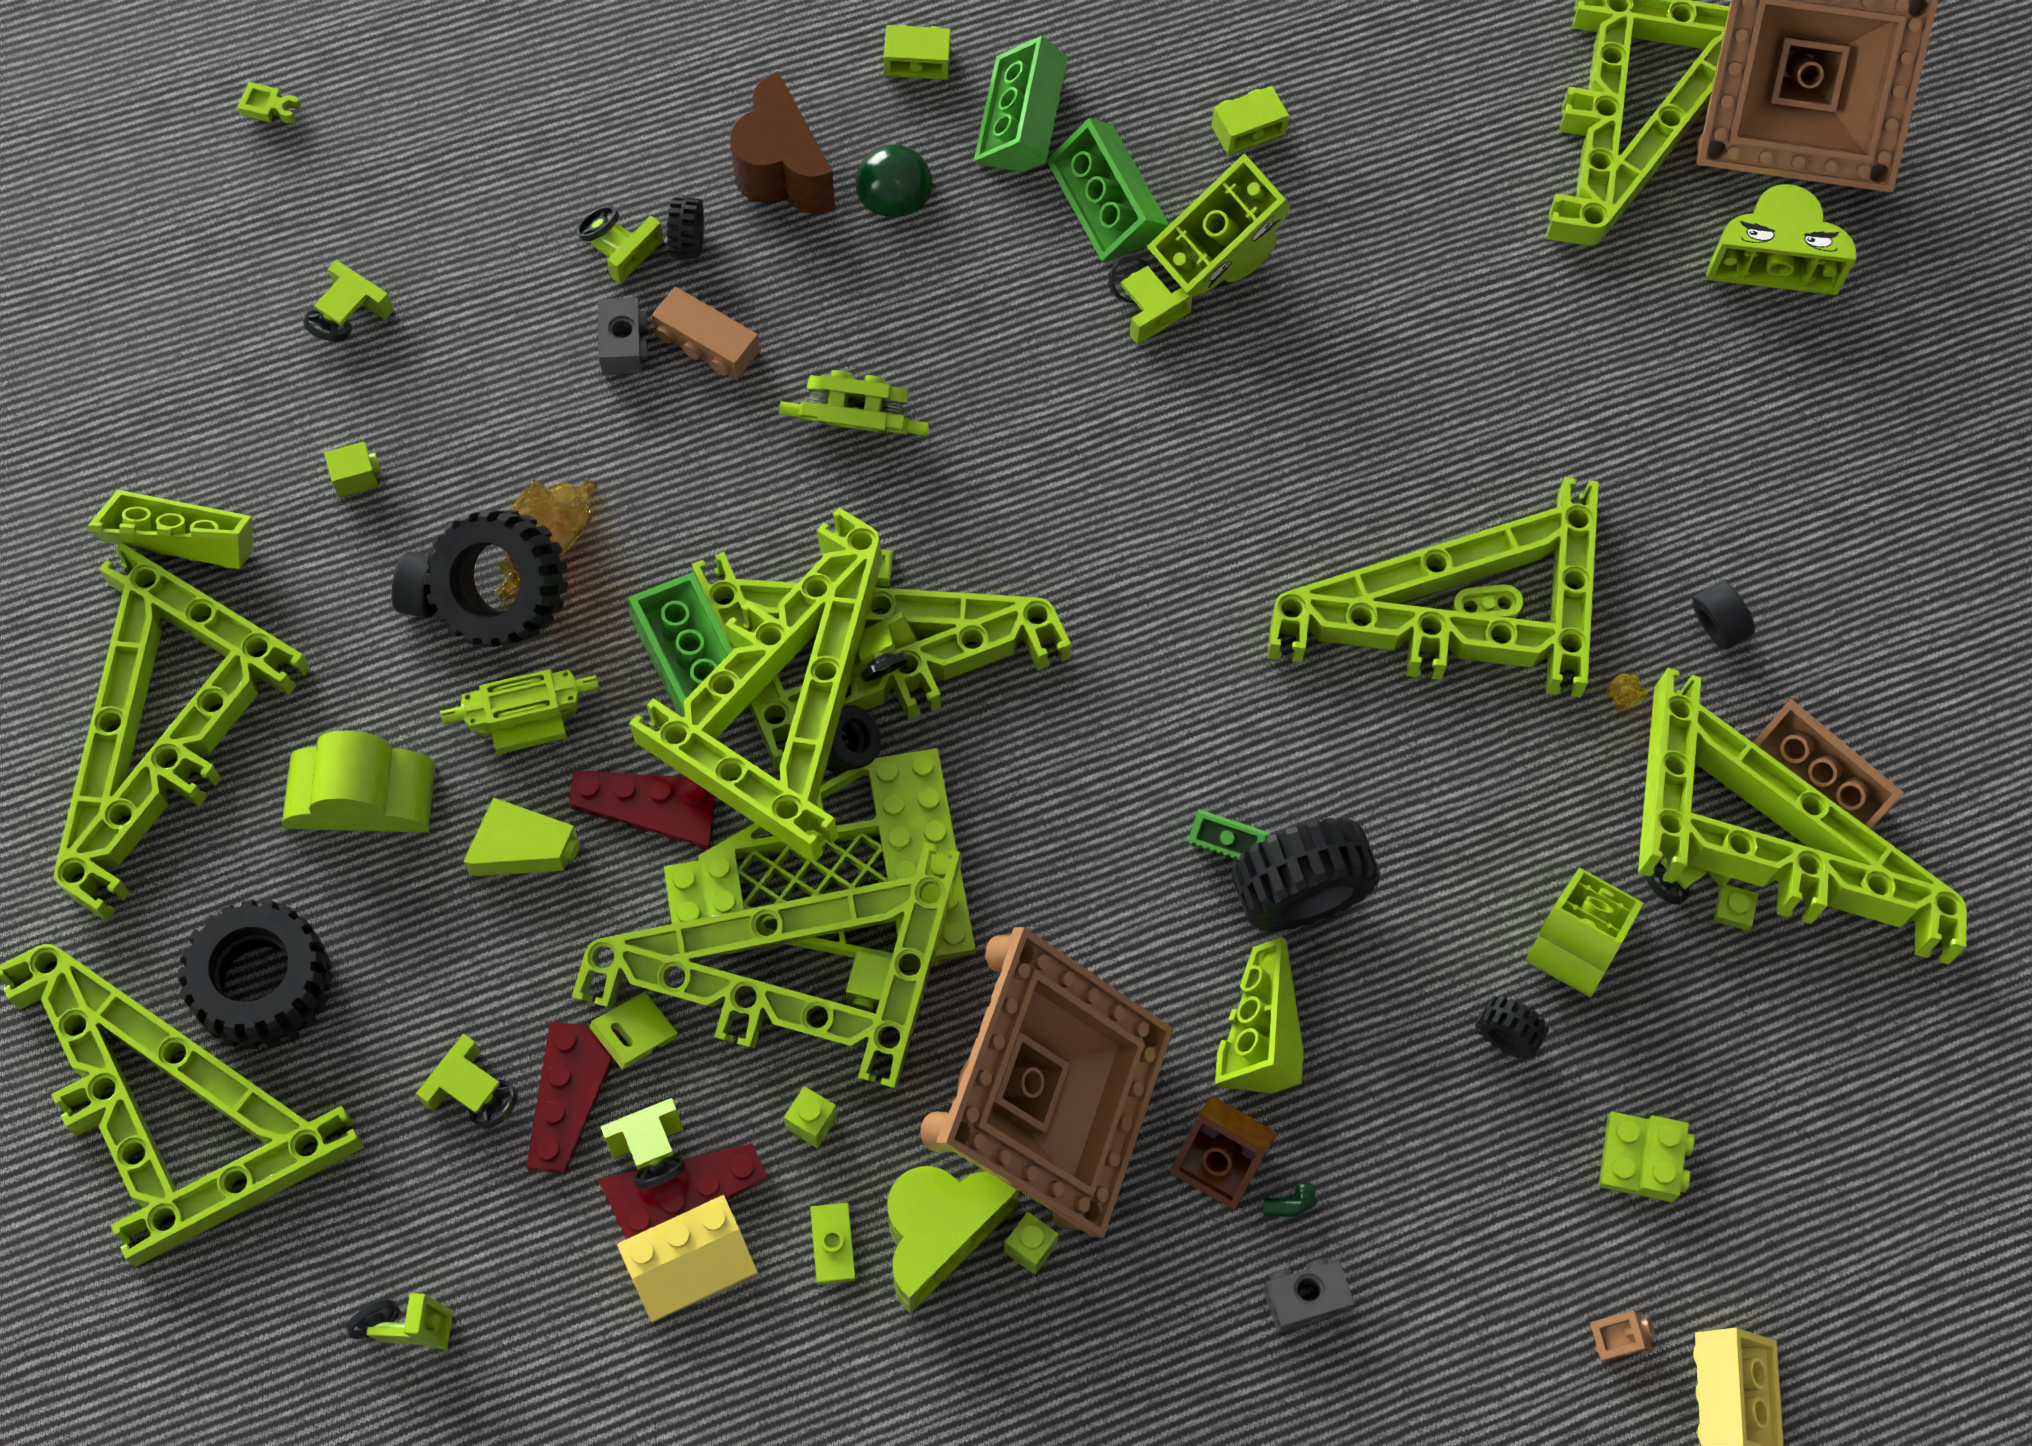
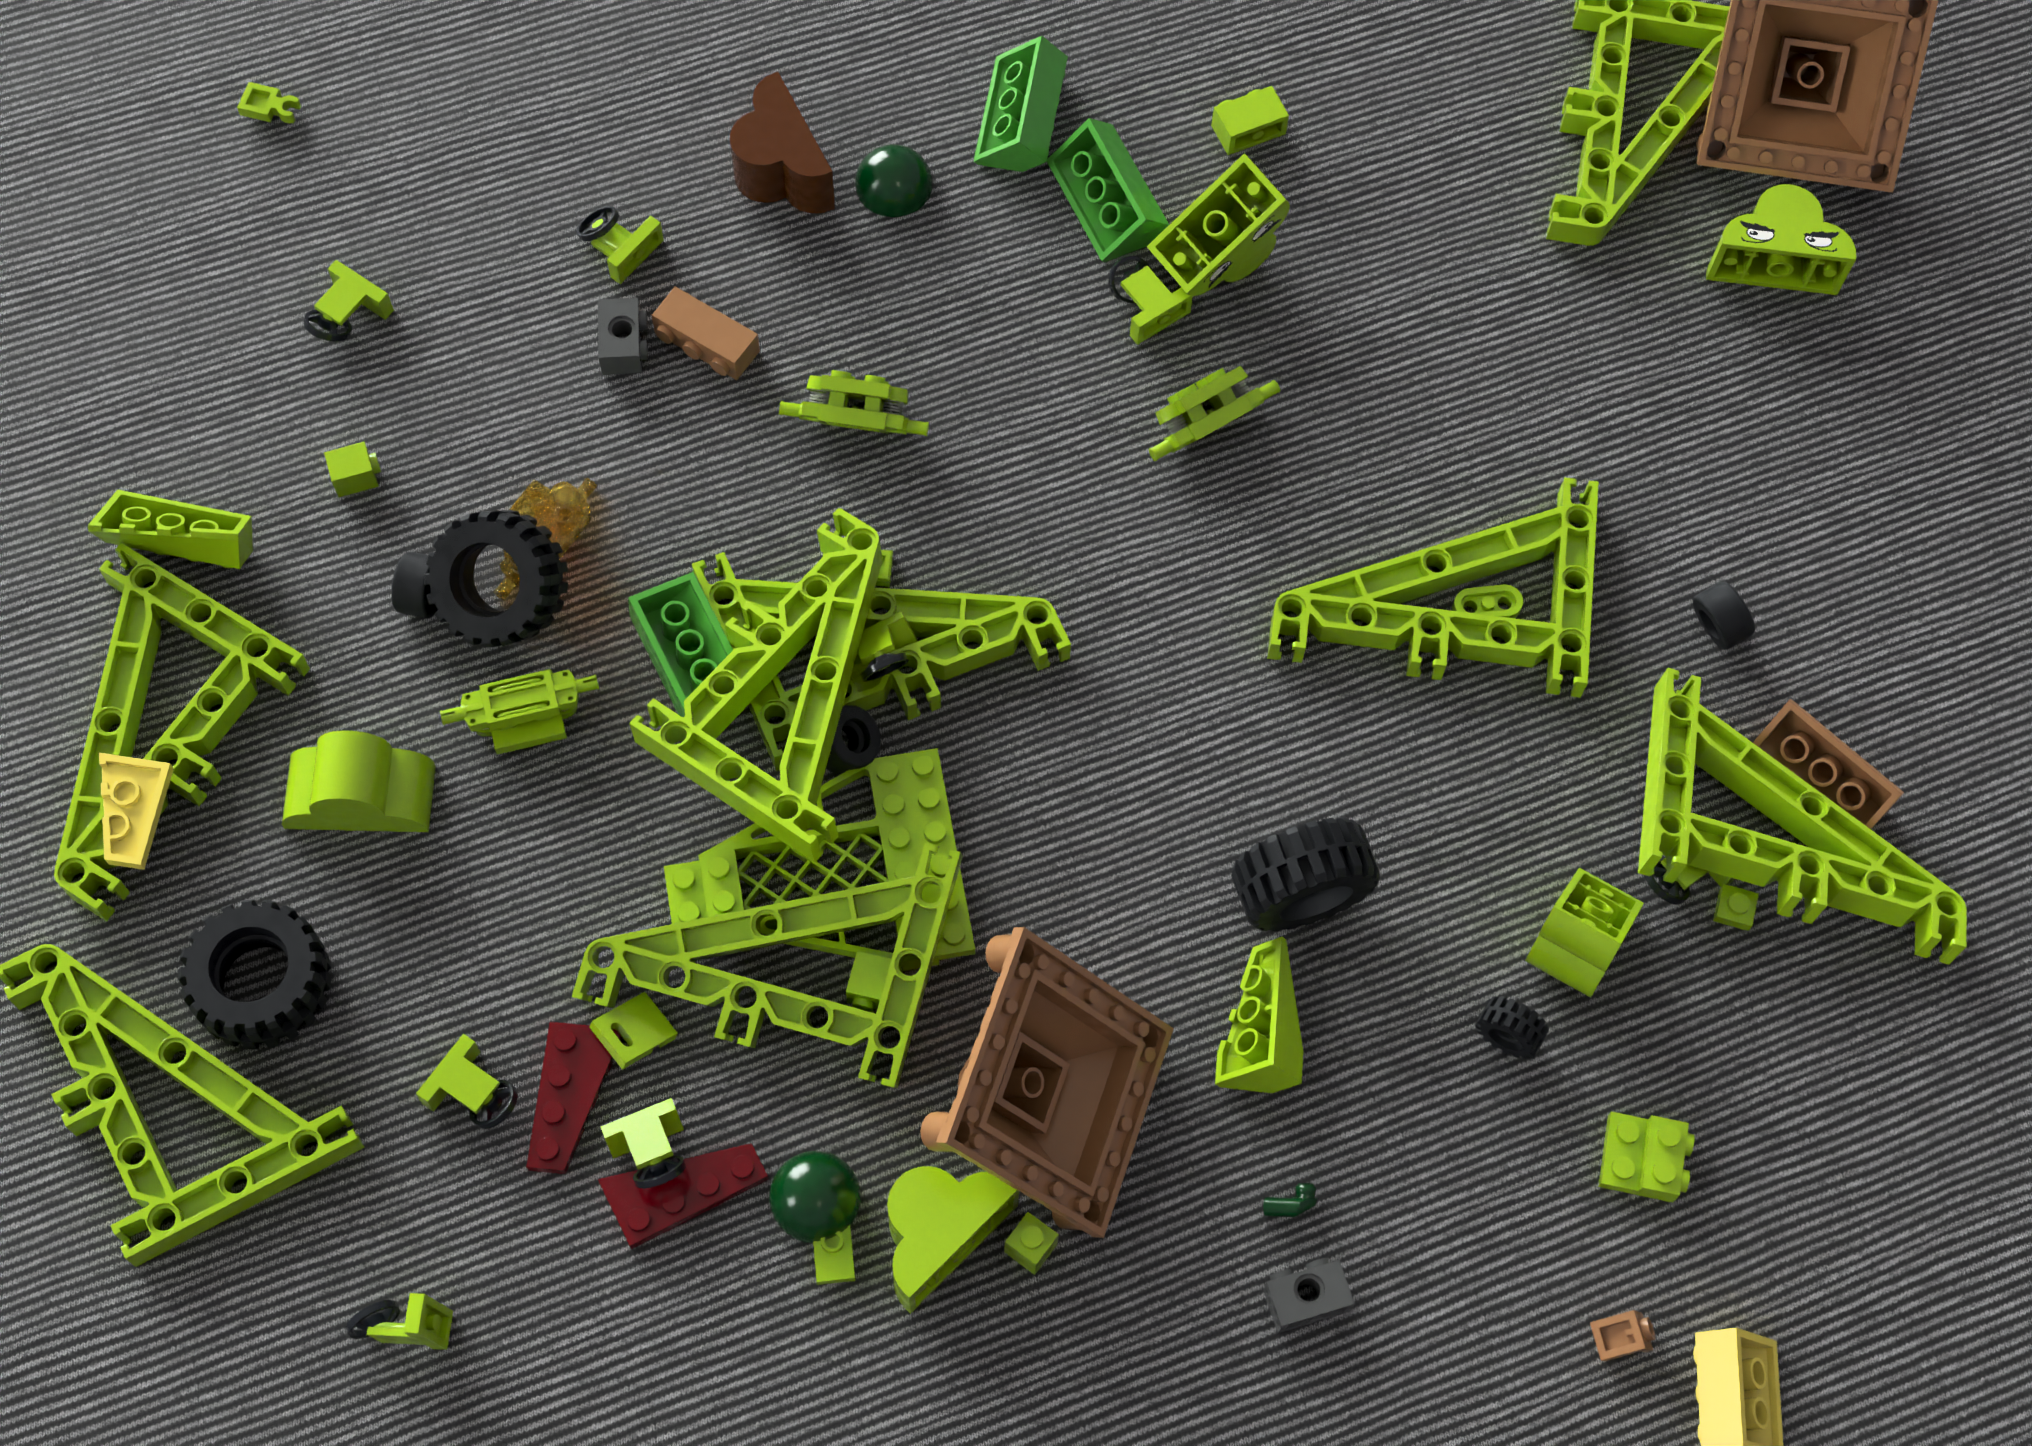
lime slope [463,797,580,876] -> none
dark red wing [569,770,716,850] -> none
light yellow slope [617,1195,758,1323] -> none
black tyre [667,197,705,258] -> none
lime brick [783,1086,838,1148] -> none
lime brick [884,25,951,80] -> none
reddish brown slope [1169,1096,1278,1210] -> none
bright green brick [1188,809,1271,861] -> none
clear yellow plate [1606,673,1648,711] -> none
none -> light yellow wing [99,753,174,870]
none -> dark green piece [769,1151,861,1243]
none -> lime piece [1148,365,1280,461]

